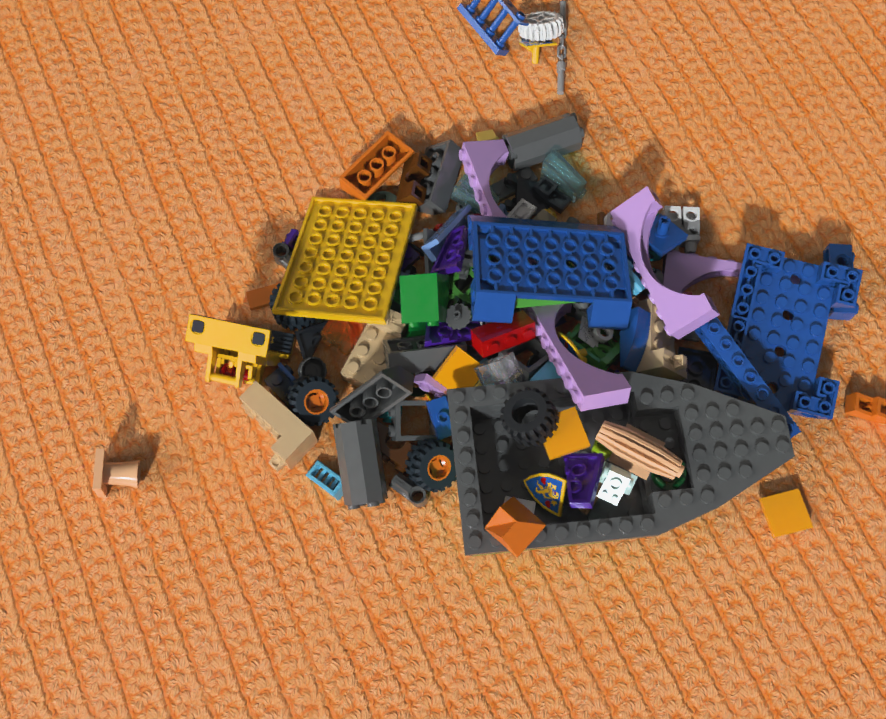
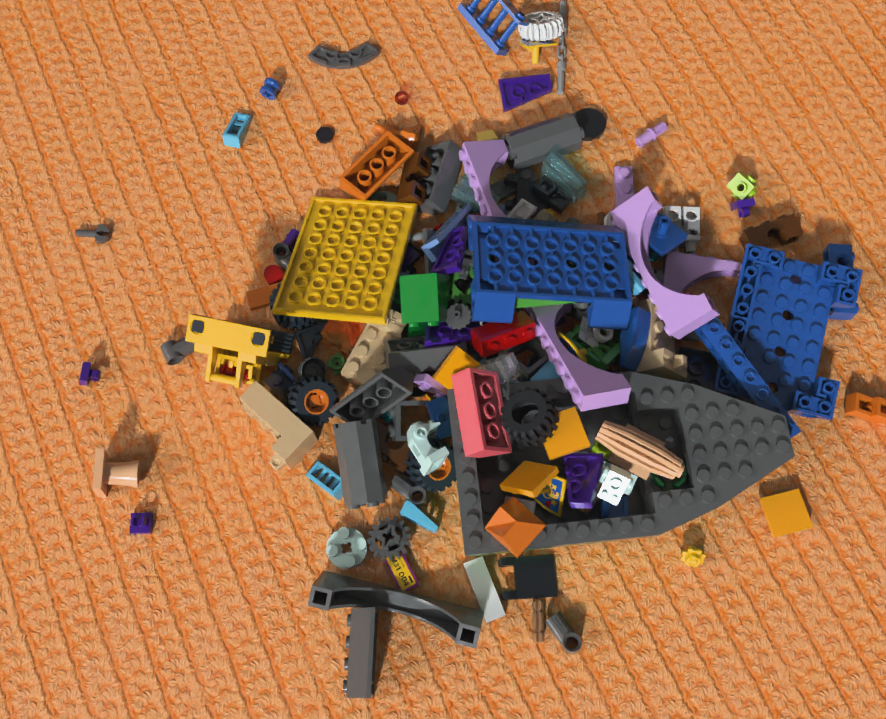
none -> dark grey bar [75,224,111,244]
none -> dark purple tile [79,361,100,386]
none -> dark purple tile [130,512,153,535]
none -> dark grey piece [160,337,195,365]
none -> medium azure slope [222,112,252,148]
none -> blue wheel [259,78,281,100]
none -> red tile [264,265,284,285]
none -> dark grey tile [308,42,380,69]
none -> dark grey arch [308,570,484,649]
none -> black piece [316,127,334,144]
none -> bright green plate [326,353,347,375]
none -> light aqua plate [326,527,367,569]
none -> dark grey slope [343,607,378,699]
none -> dark grey gear [367,516,412,562]
none -> orange animal [373,123,422,150]
none -> tile [384,553,420,592]
none -> clear red hinge [395,90,409,105]
none -> medium azure slope [400,499,439,534]
none -> light aqua tile [407,420,449,476]
none -> coral slope [451,367,512,458]
none -> white tile [463,556,506,623]
none -> dark purple wing [498,74,552,113]
none -> black flag [498,555,558,601]
none -> light orange tile [500,460,559,498]
none -> medium nougat axle [532,600,544,643]
none -> dark grey piece [545,611,582,654]
none -> black tile [575,108,606,141]
none -> blue tile [600,496,628,519]
none -> lavender plate [613,166,634,208]
none -> lavender axle [635,122,668,148]
none -> yellow plant [680,546,706,567]
none -> lime brick [727,172,759,200]
none -> dark purple tile [730,198,755,218]
none -> reddish brown arch [739,214,804,250]

